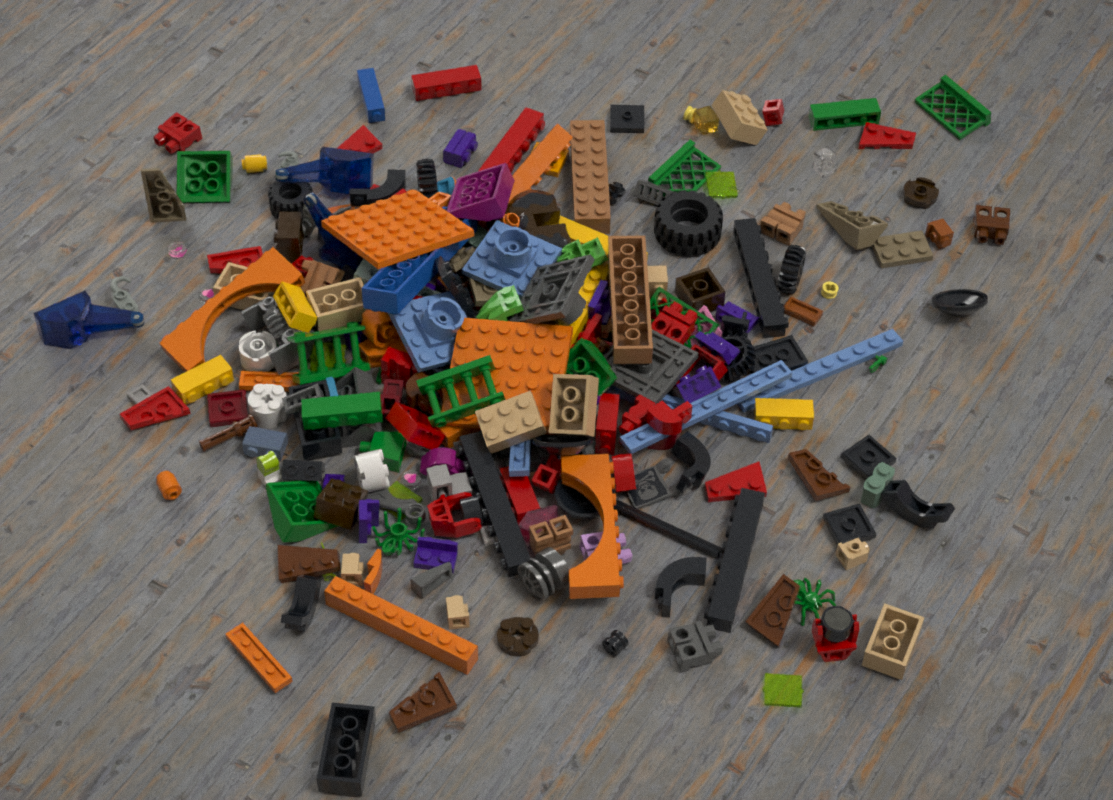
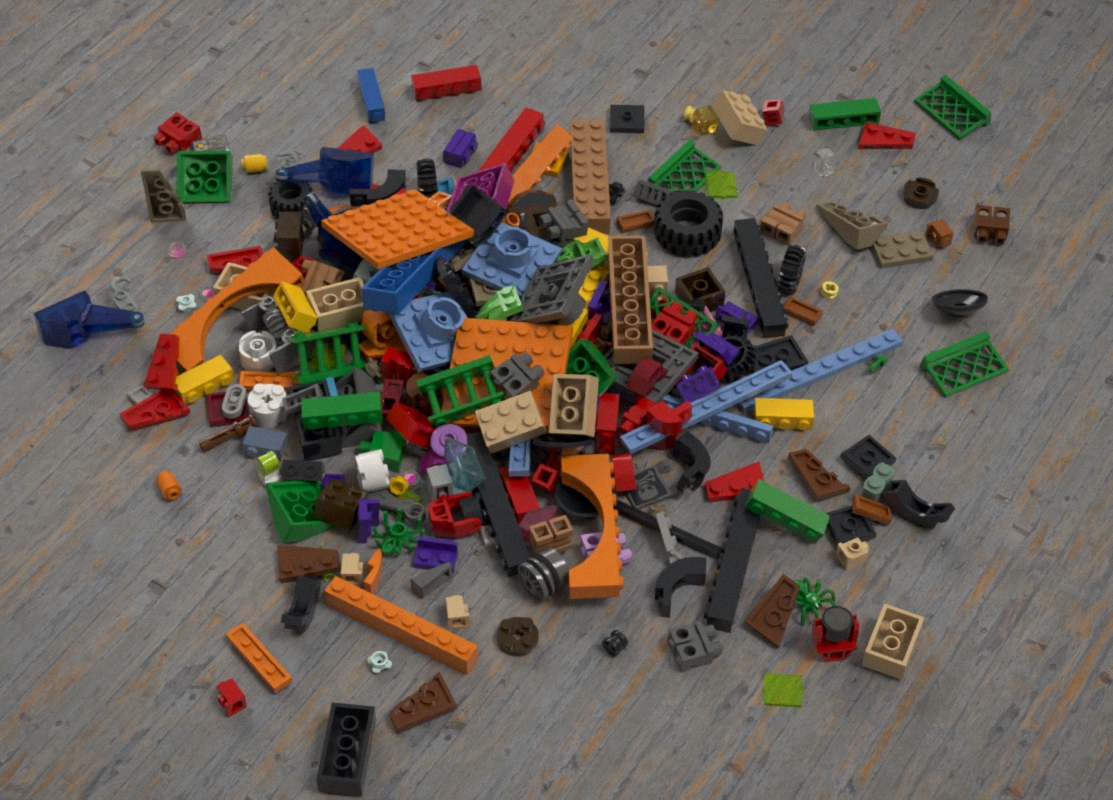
none -> red wing [143,333,179,391]
none -> light aqua plate [176,294,197,312]
none -> tile [191,134,230,151]
none -> red brick [216,678,247,718]
none -> light grey plate [222,384,247,419]
none -> dark tan plate [365,357,381,378]
none -> light aqua plate [367,651,392,673]
none -> yellow plate [389,476,409,495]
none -> medium lavender wheel [431,424,467,458]
none -> clear light blue slope [444,438,486,492]
none -> black panel [449,183,509,242]
none -> dark grey hips [490,352,545,398]
none -> dark grey hips [539,199,589,242]
none -> dark orange tile [616,209,655,234]
none -> dark red brick [627,357,668,395]
none -> dark tan plate [649,503,671,517]
none -> light grey hinge [656,512,682,564]
none -> black plate [688,298,706,312]
none -> green brick [745,479,830,544]
none -> dark orange tile [852,495,892,525]
none -> green fence [920,331,1009,398]

